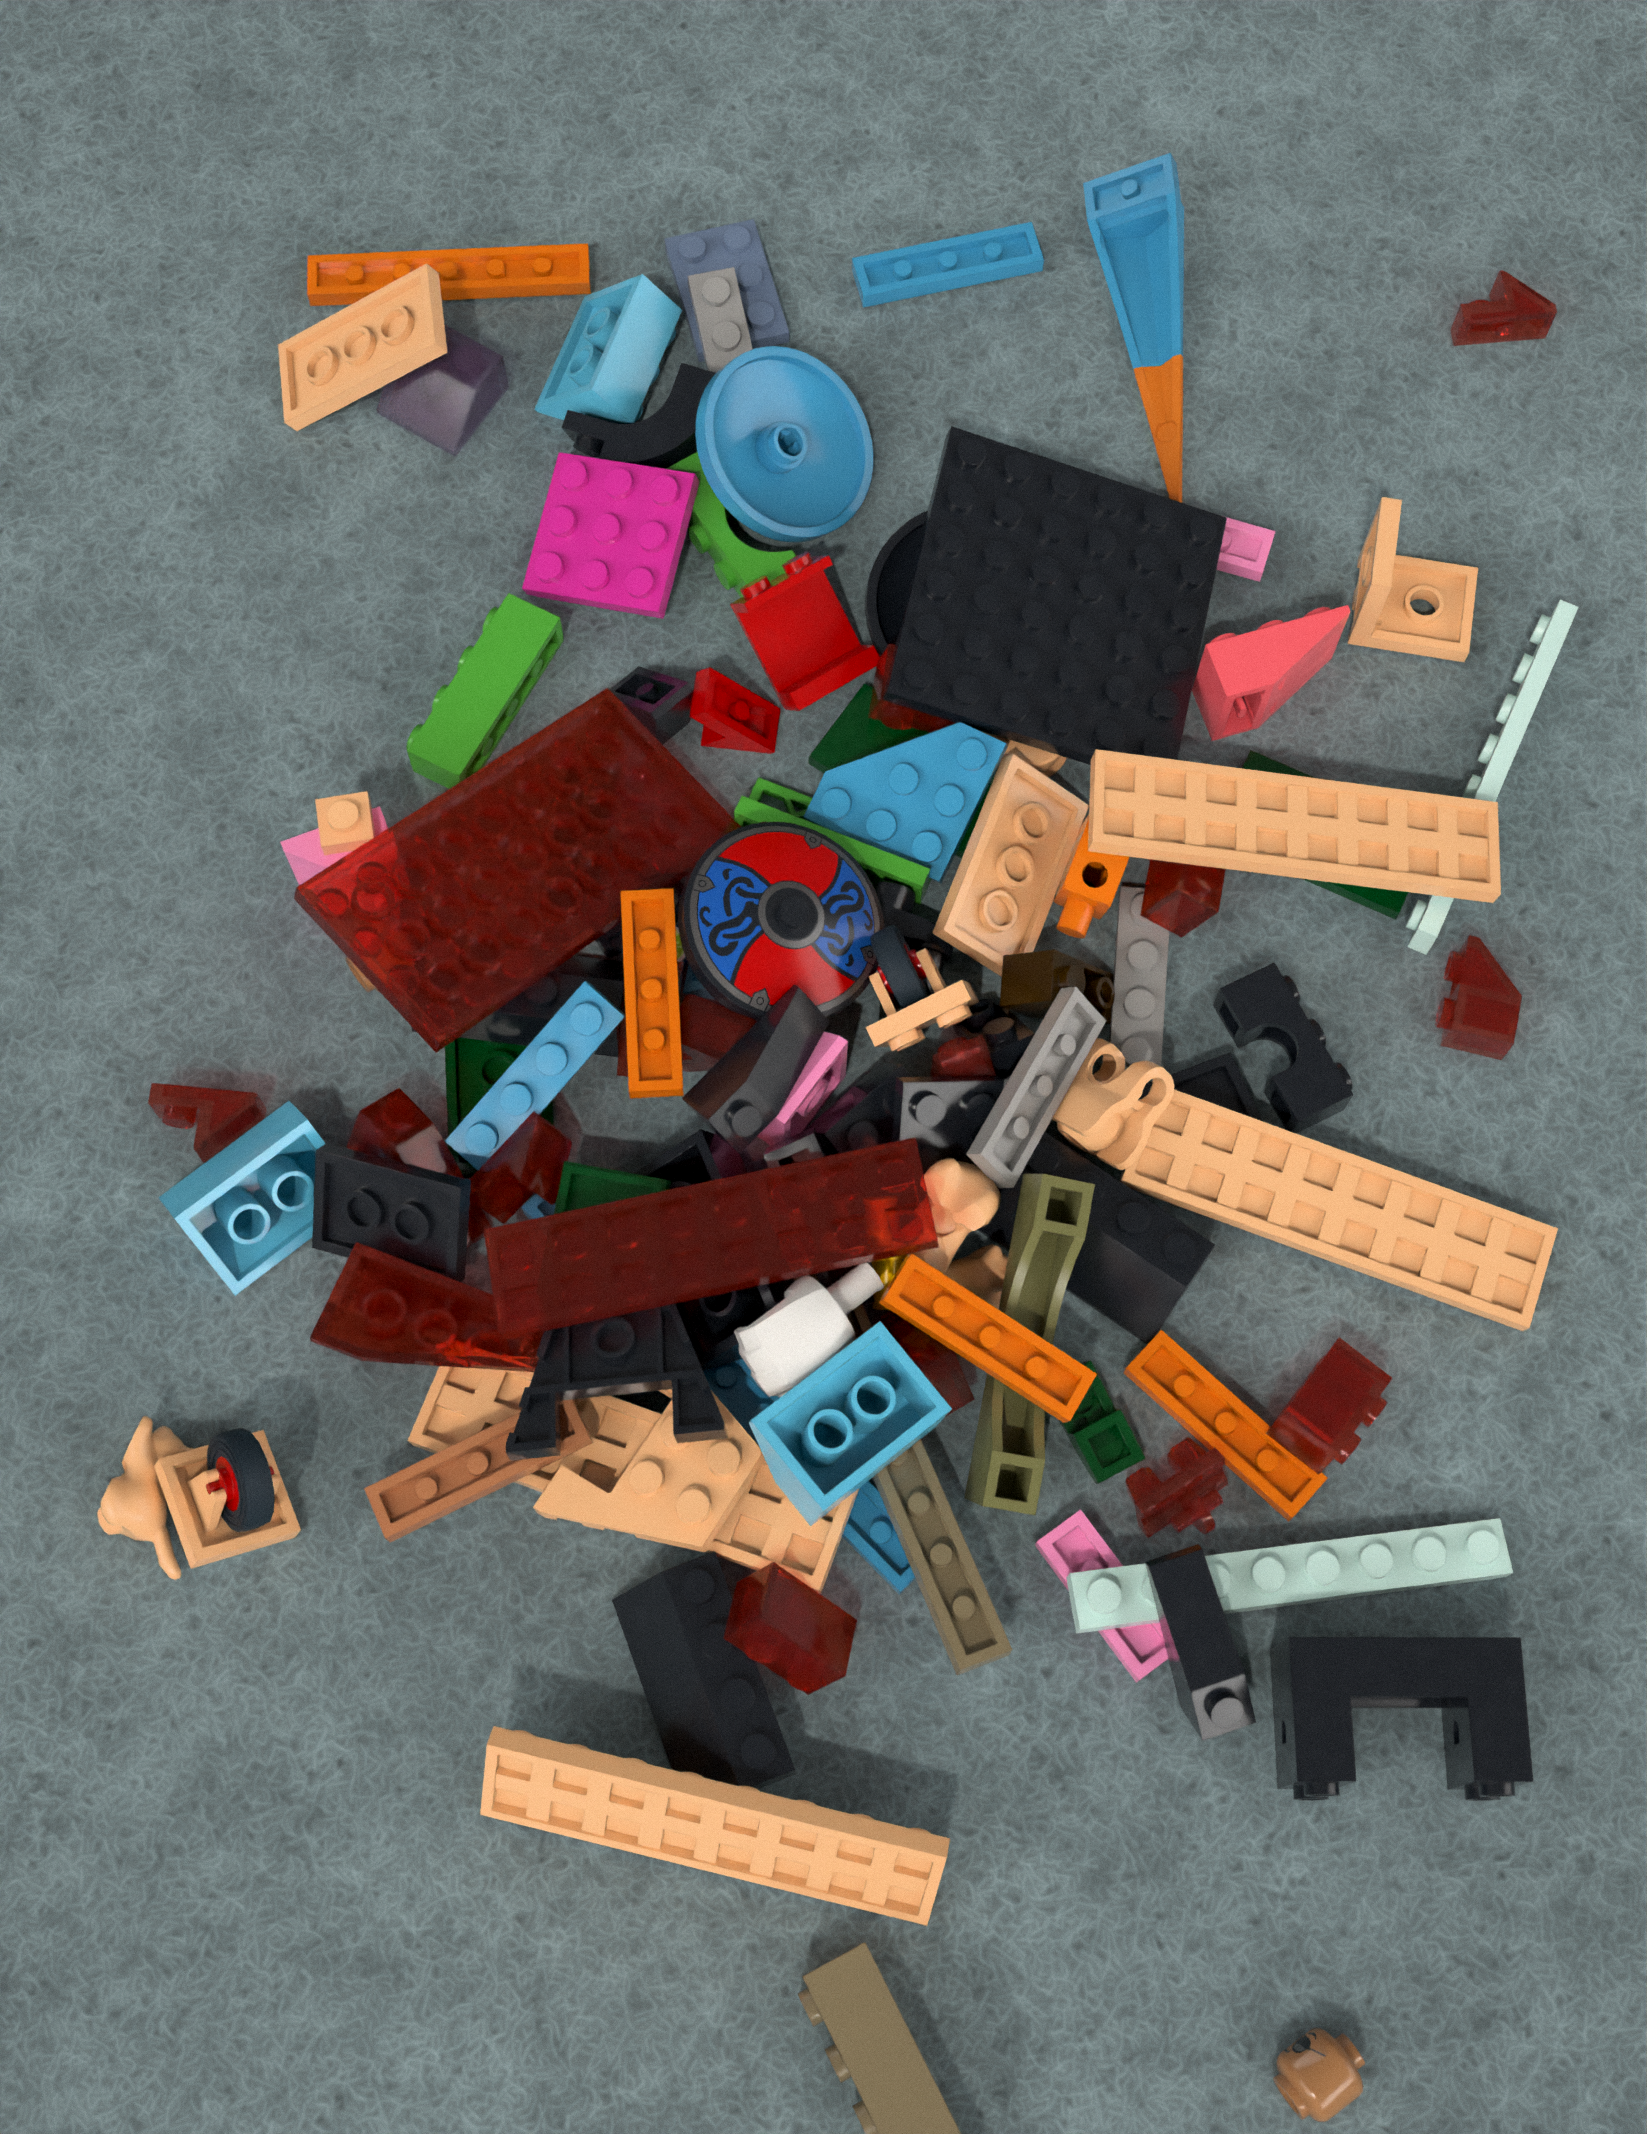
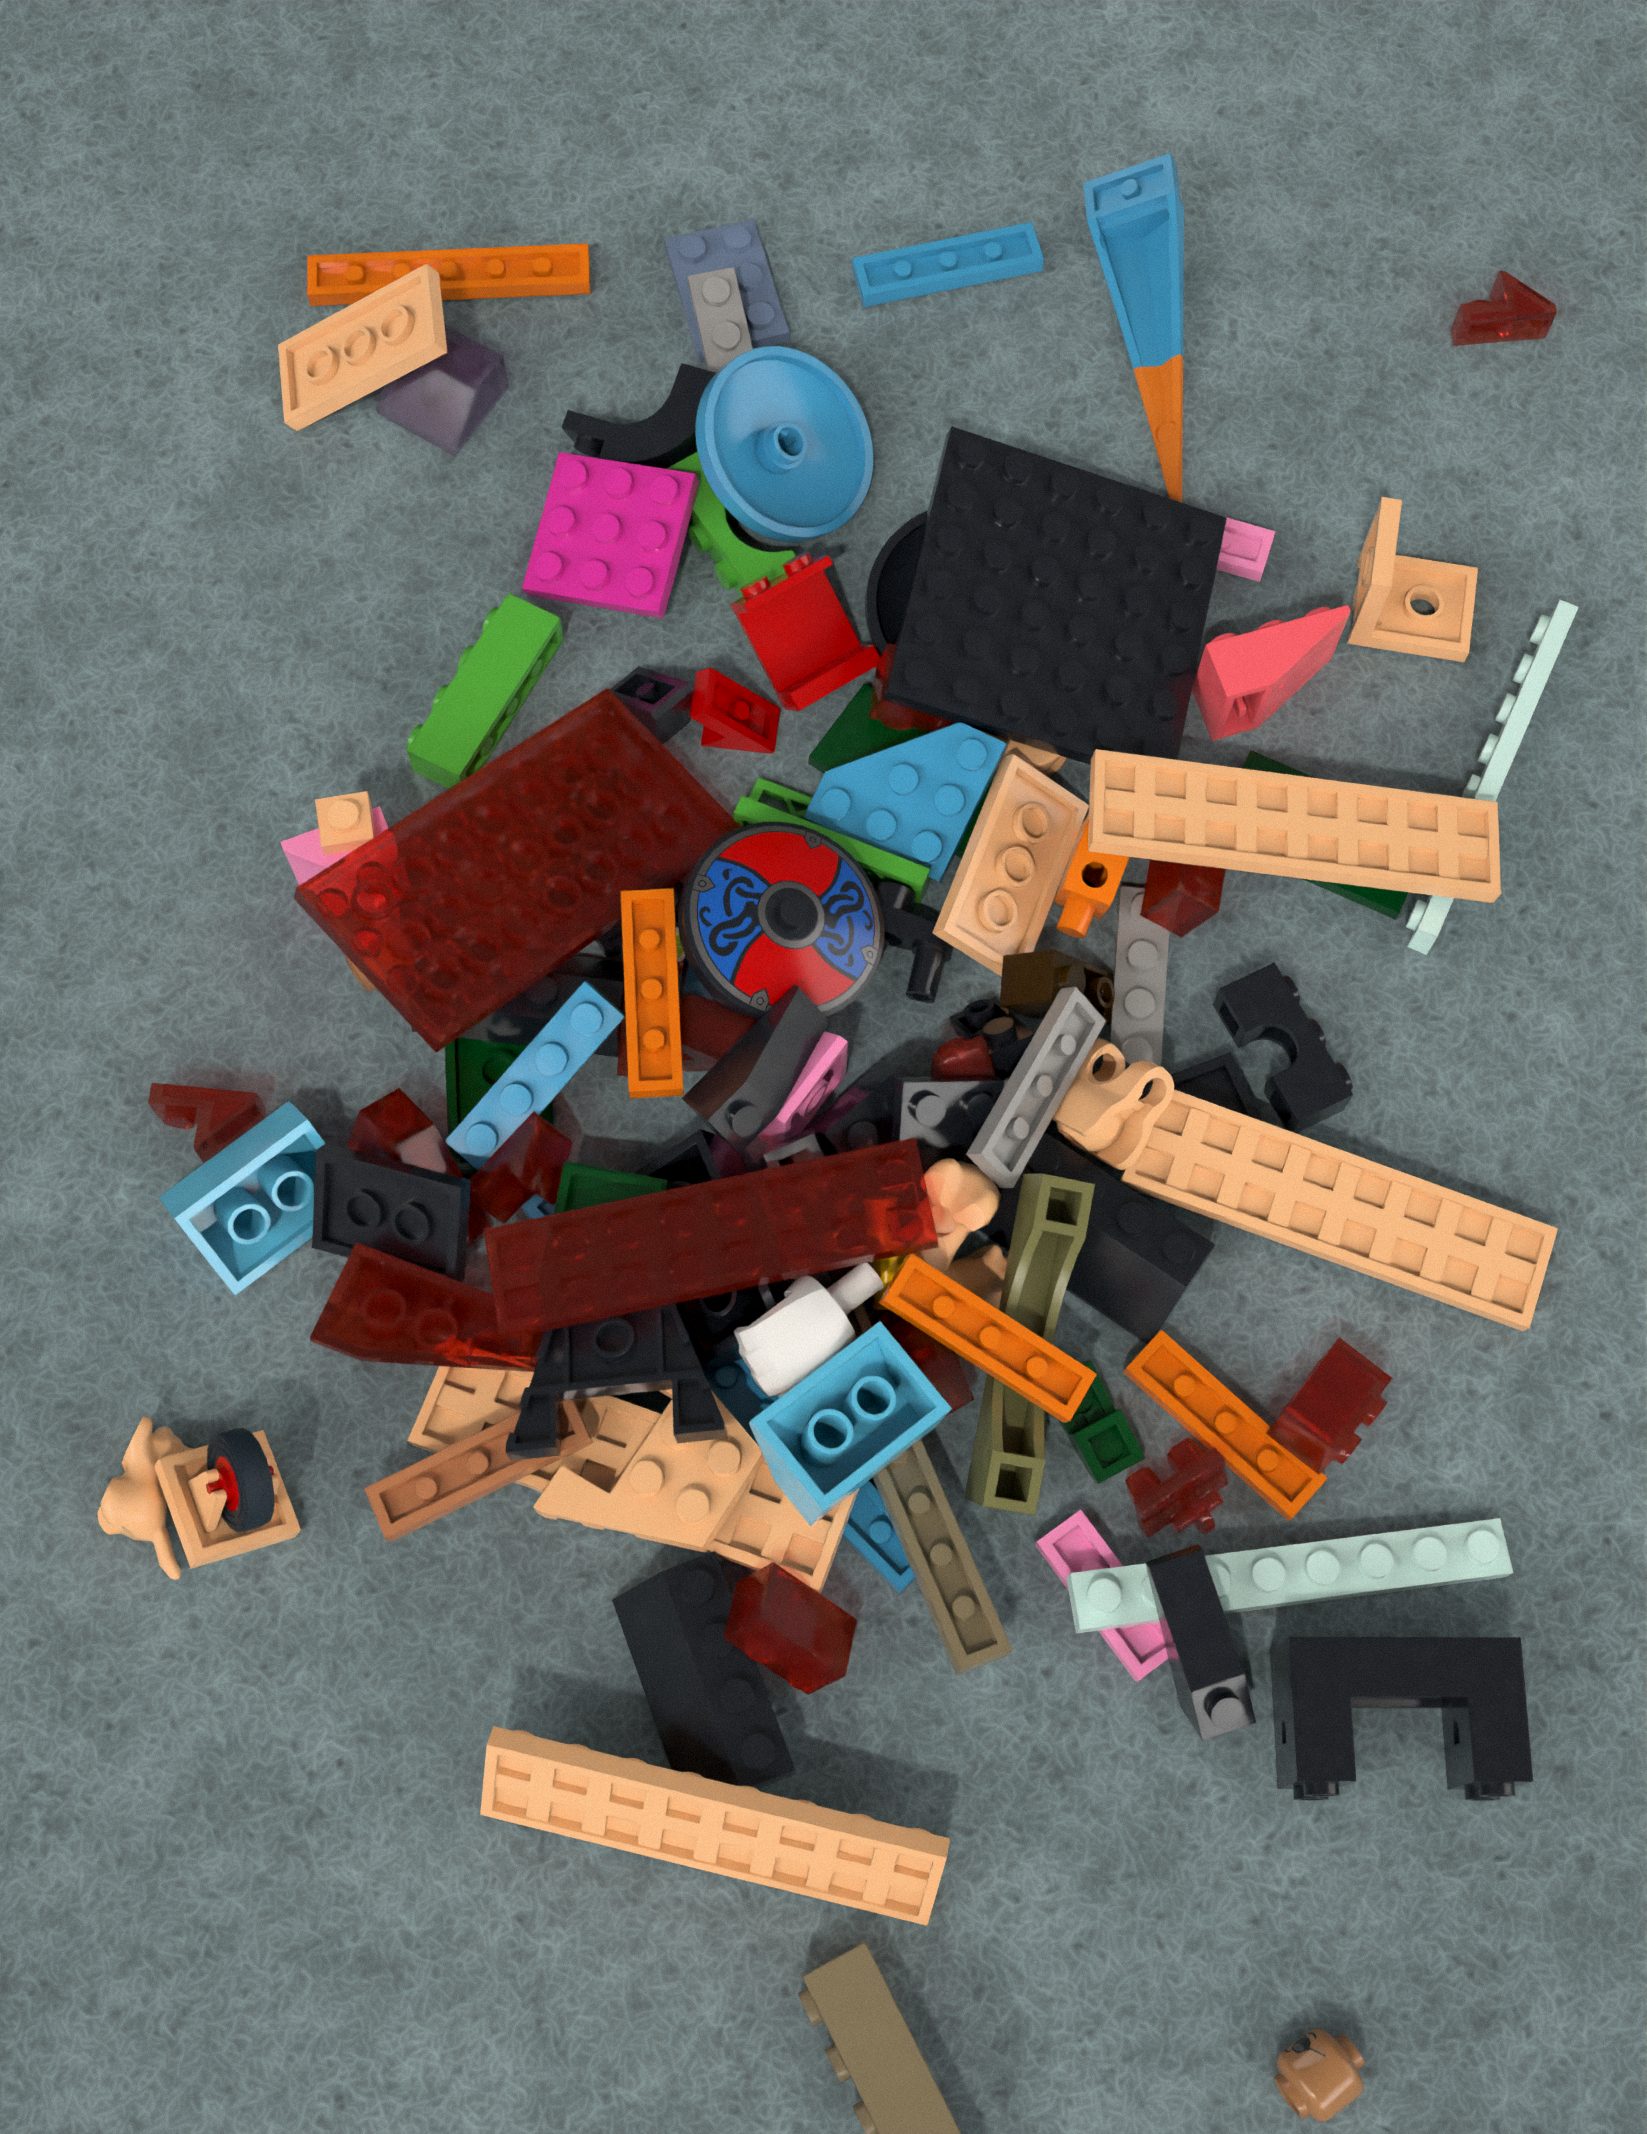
medium azure slope [534,274,682,424] -> none
light nougat plate [866,925,979,1052] -> none
clear red slope [1435,935,1522,1060] -> none

